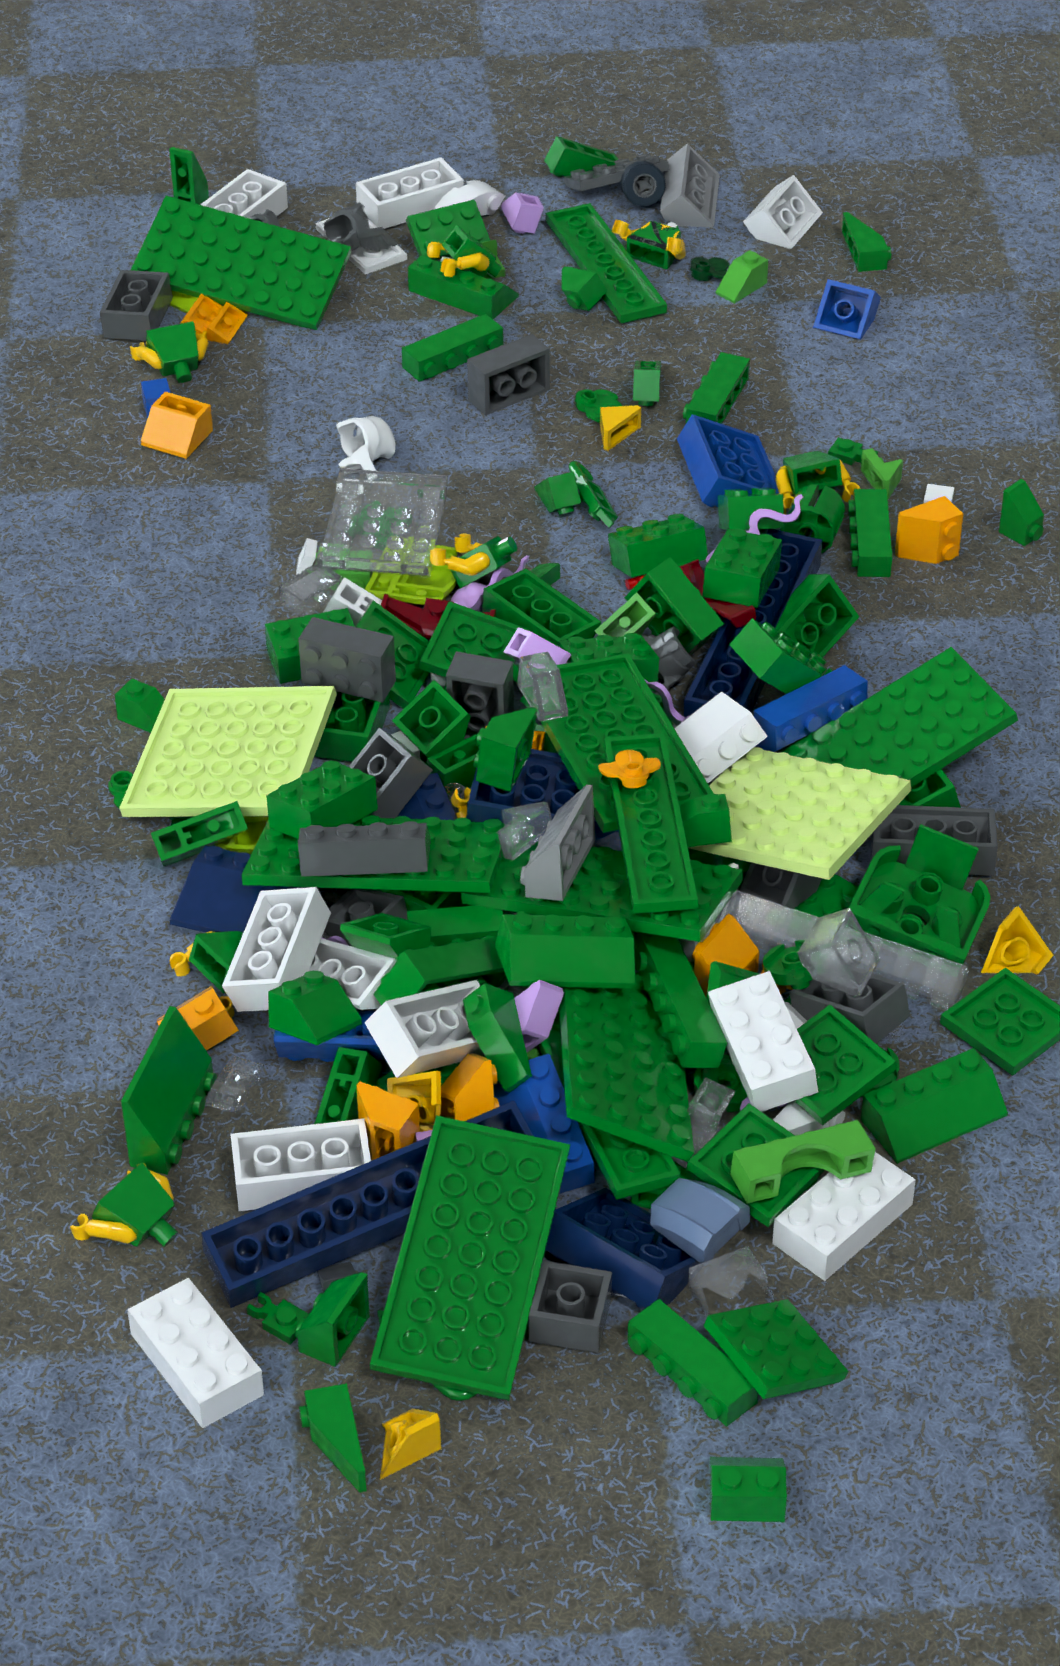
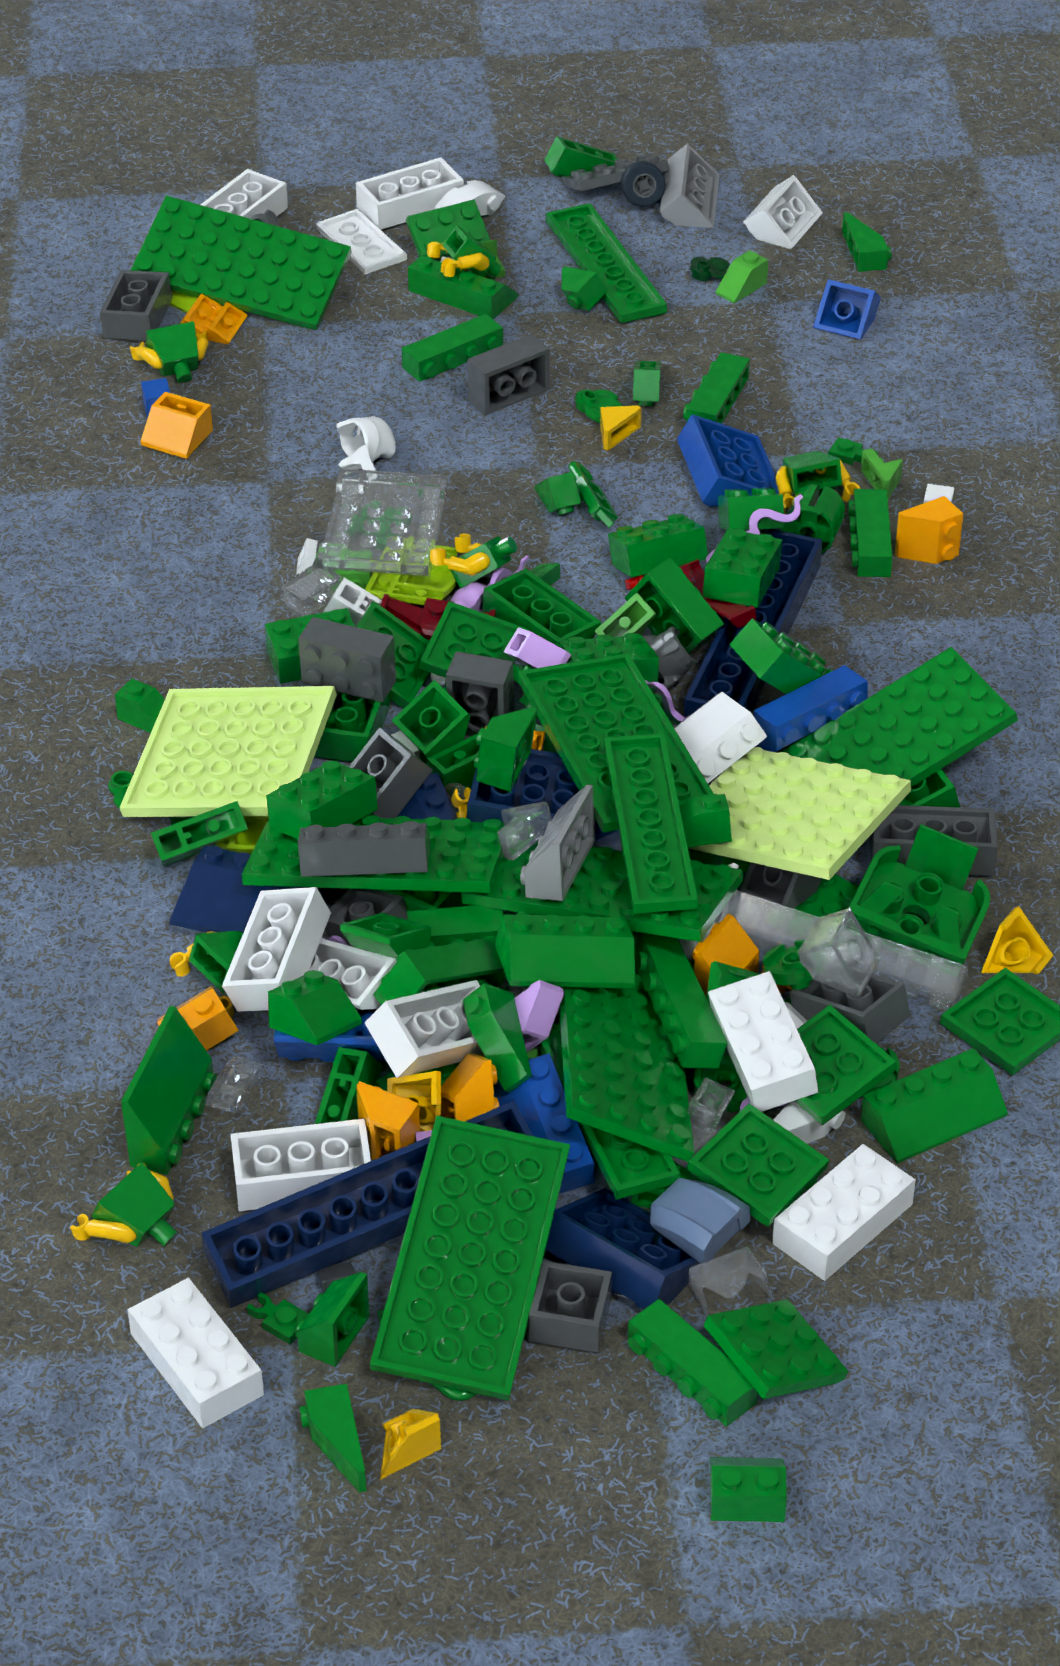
green slope [169,147,209,205] -> none
dark grey helmet [324,202,398,252] -> none
lavender slope [501,192,544,234] -> none
clear slope [517,652,568,722] -> none
light orange plate [598,750,661,788] -> none
torso [611,219,686,270] -> none
bright green arch [730,1120,876,1204] -> none
green slope [775,574,860,657] -> none
green slope [999,479,1044,547] -> none

